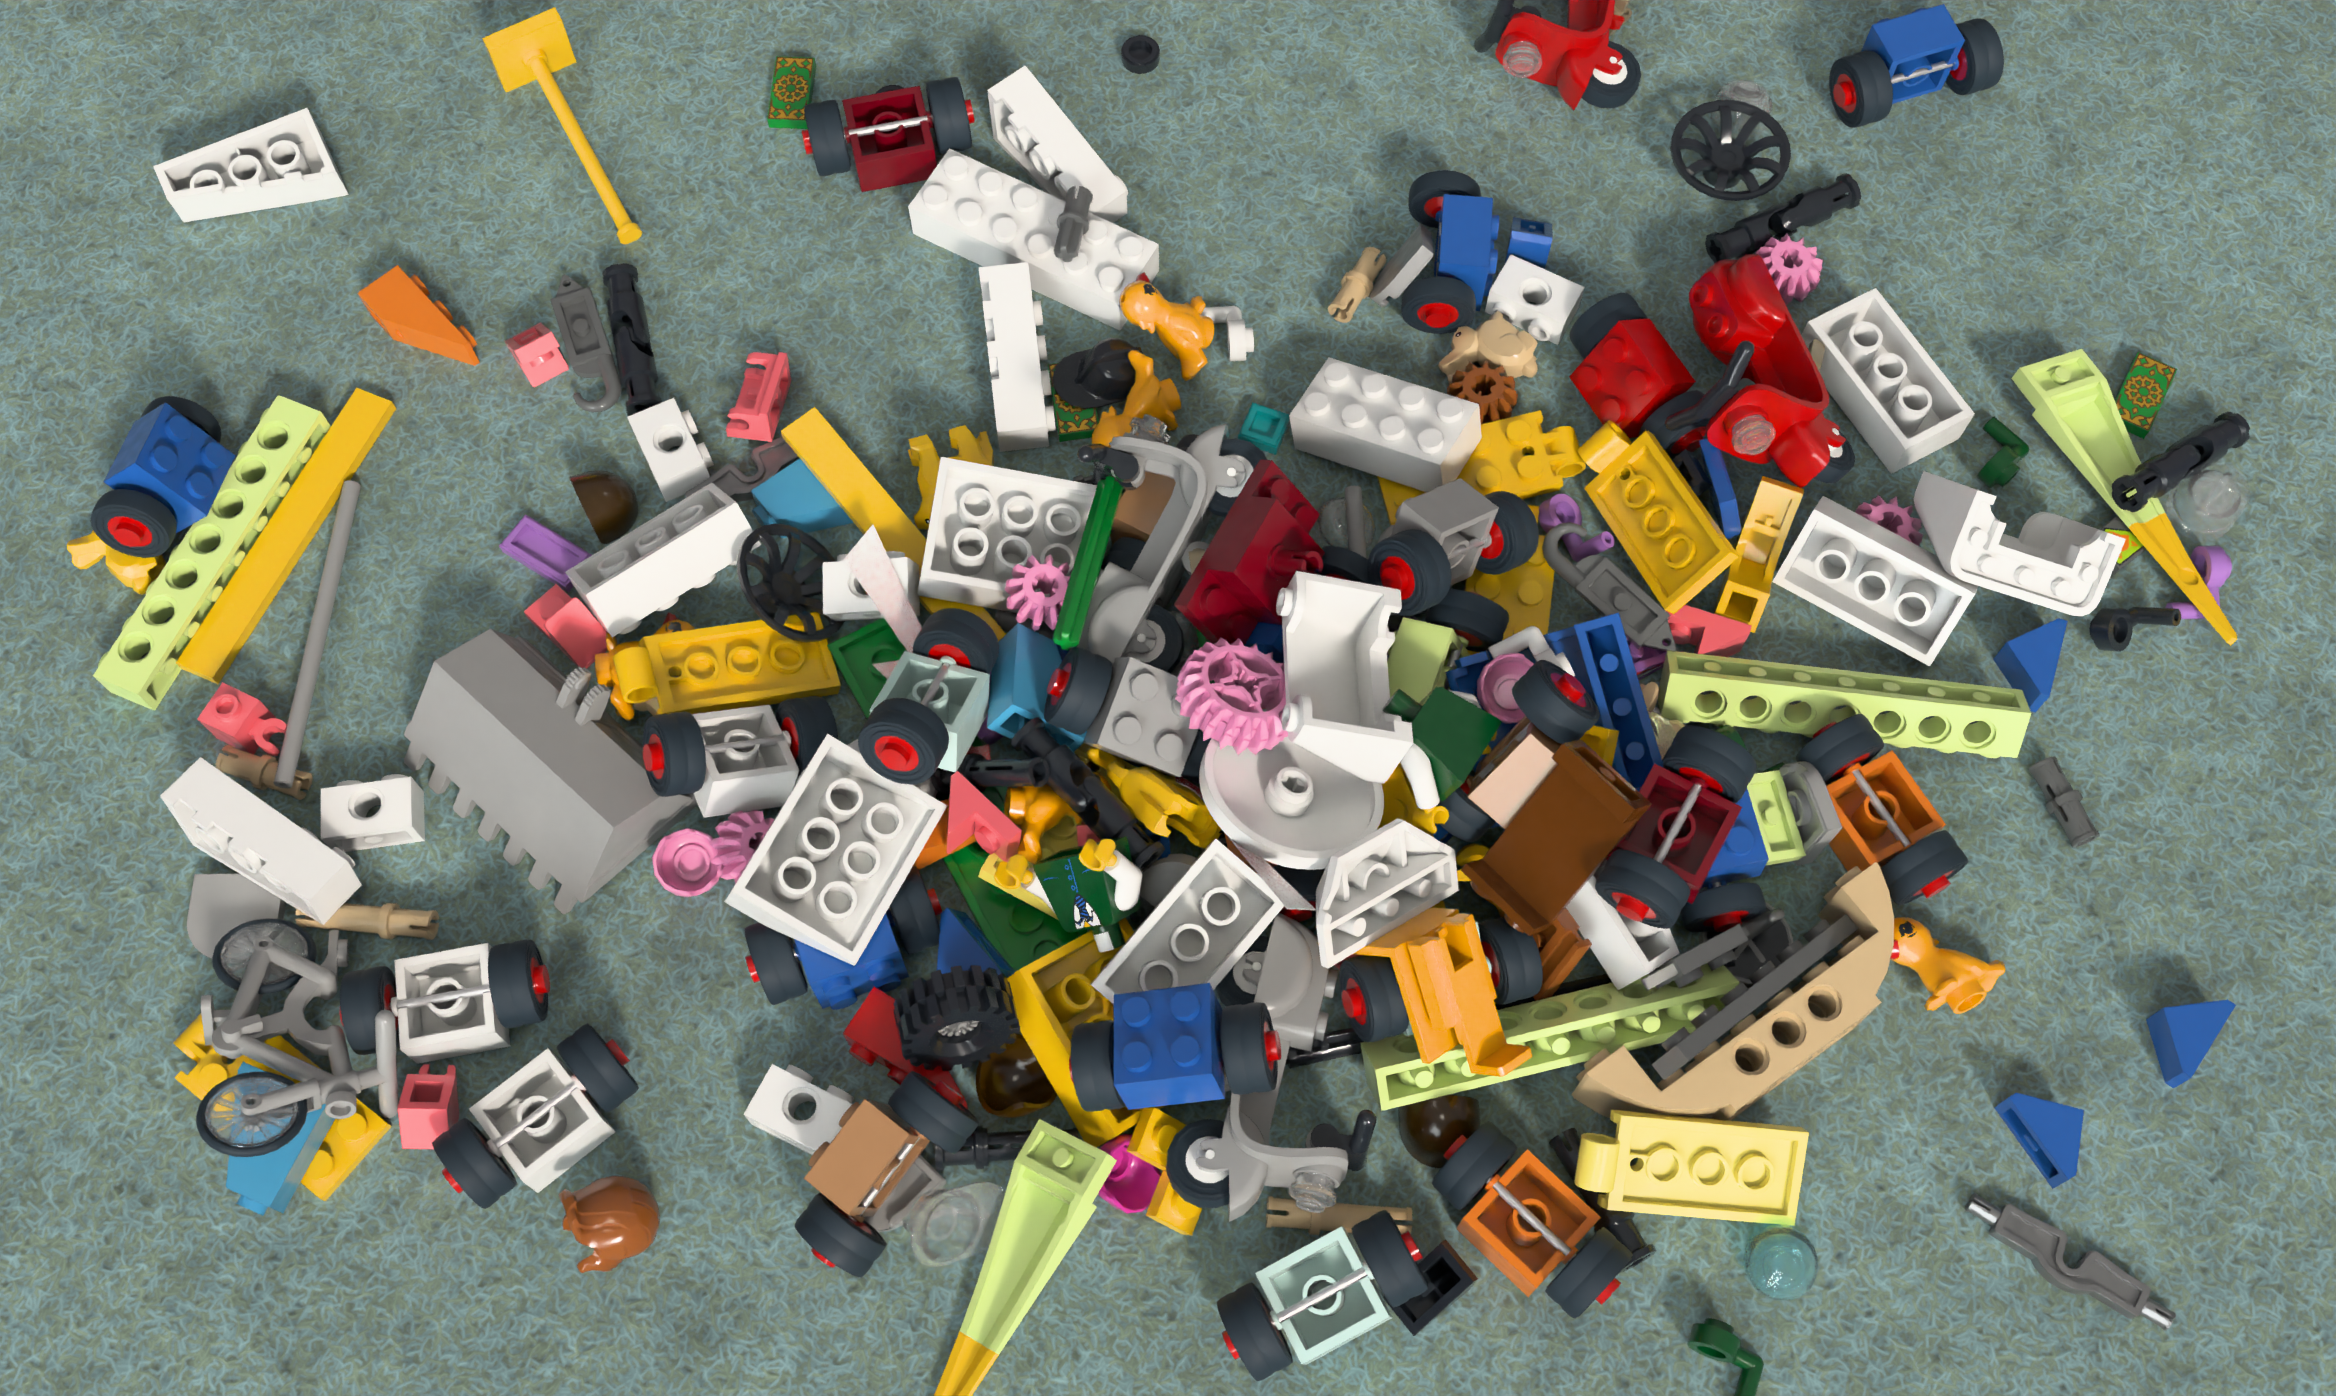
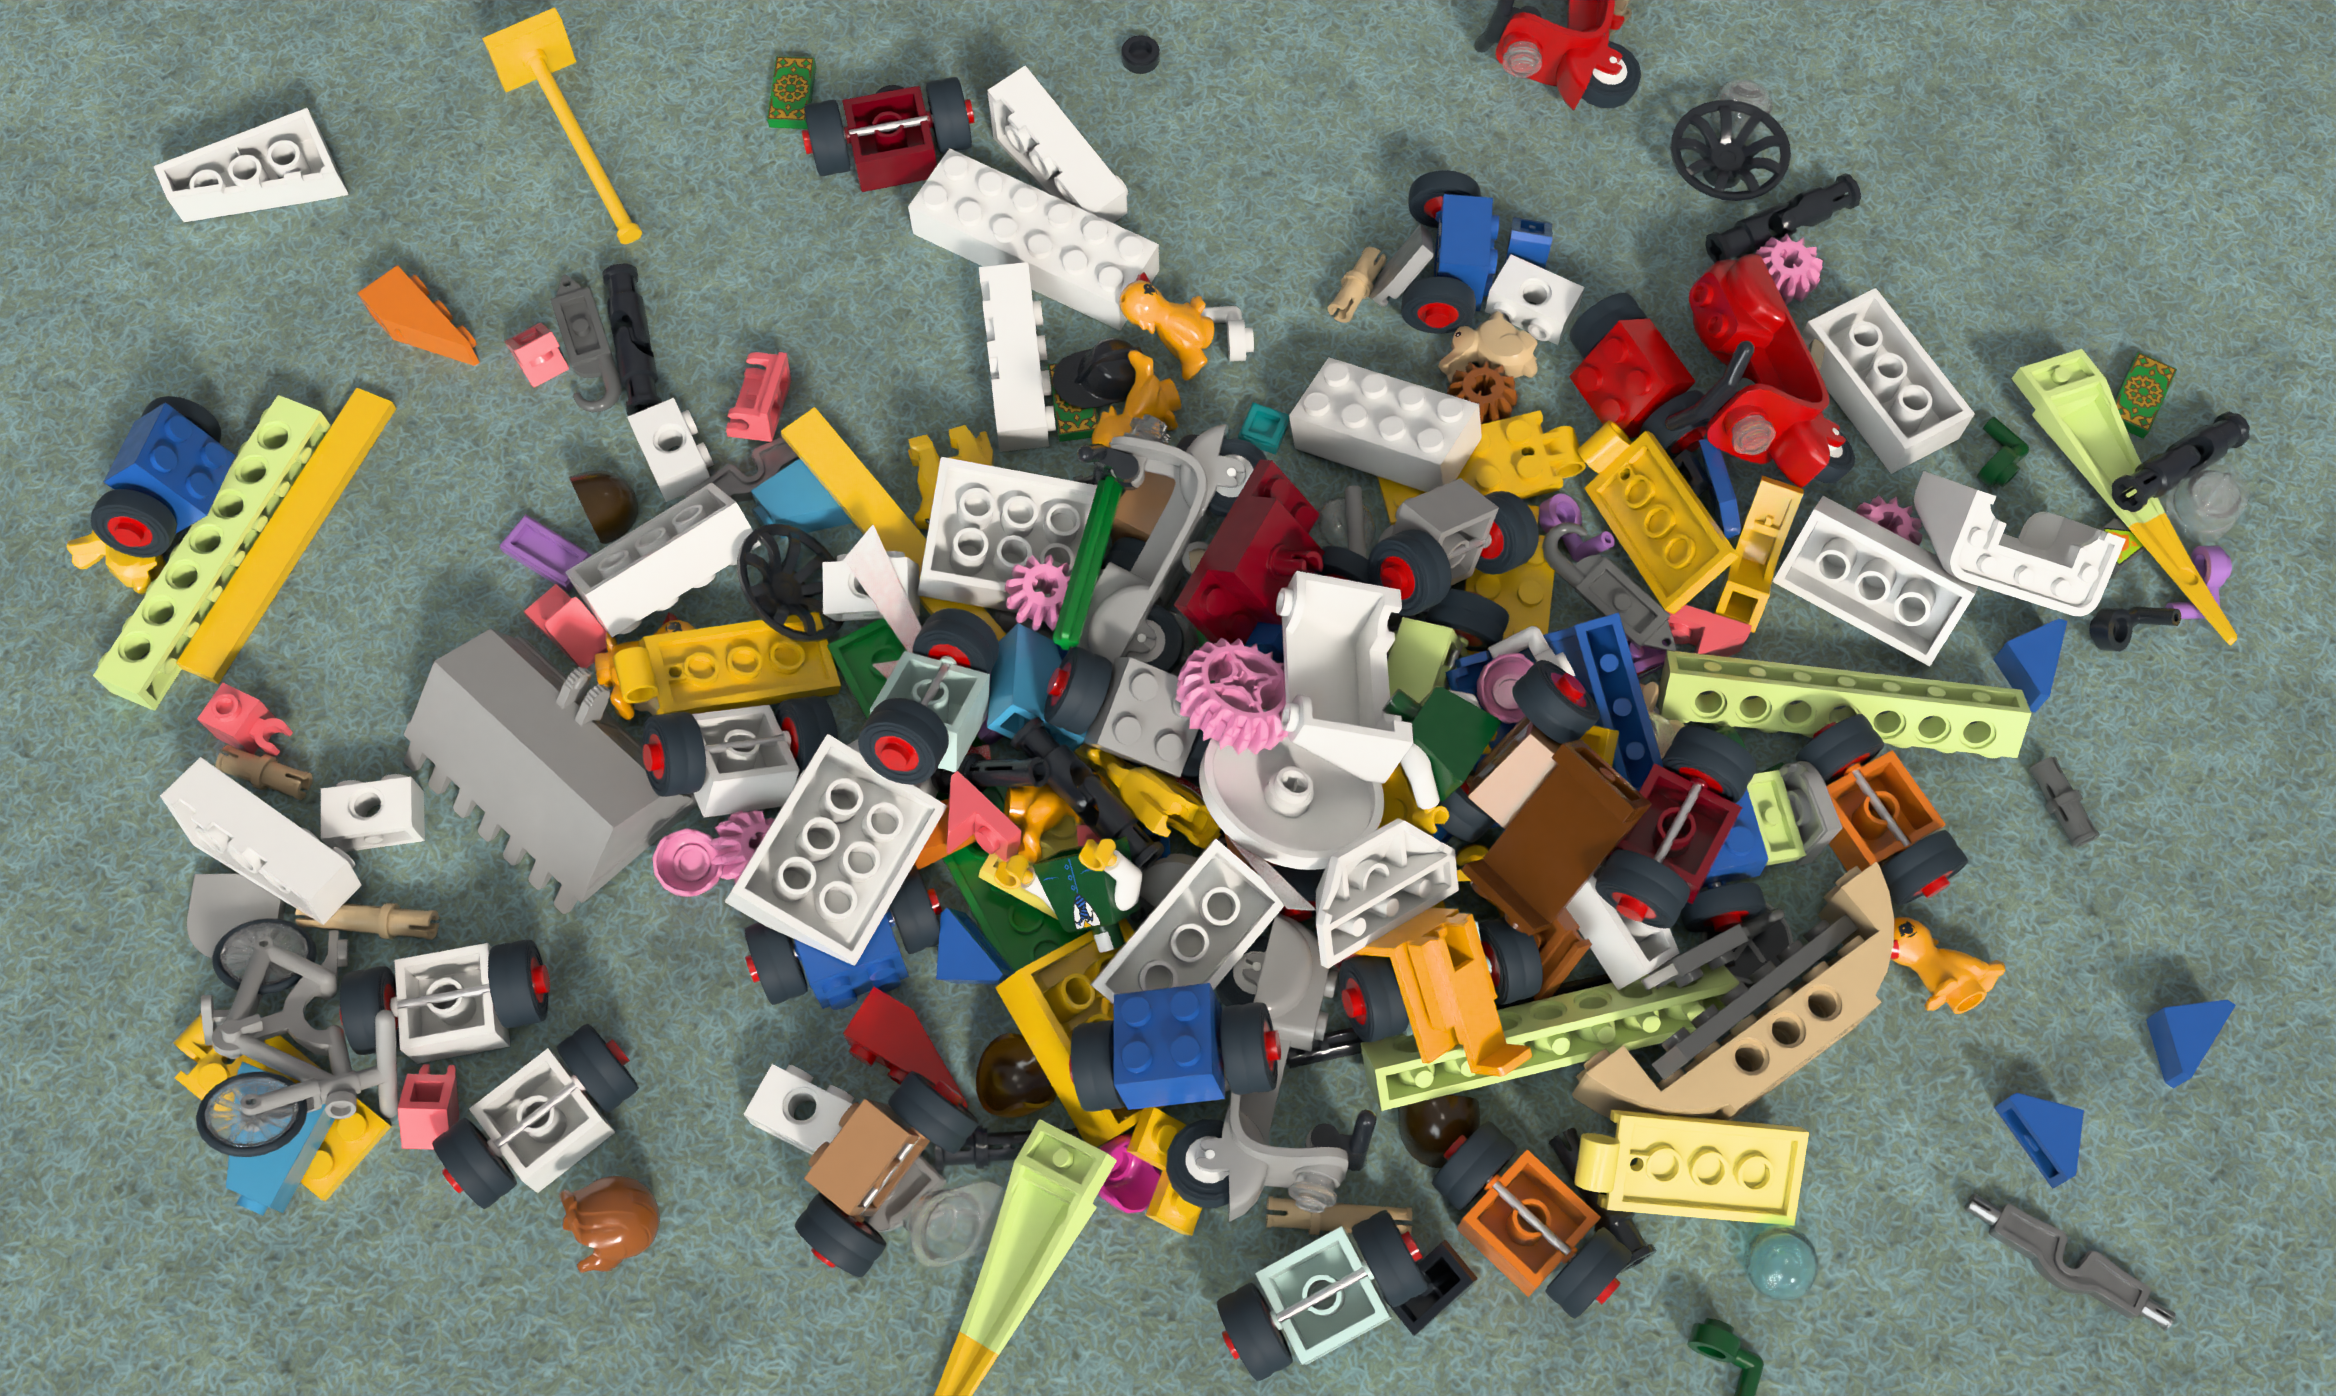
light grey piece [274,480,361,788] -> none
black bush [893,965,1020,1071] -> none
dark grey axle [1054,186,1093,262] -> none
brick [1829,4,2004,128] -> none

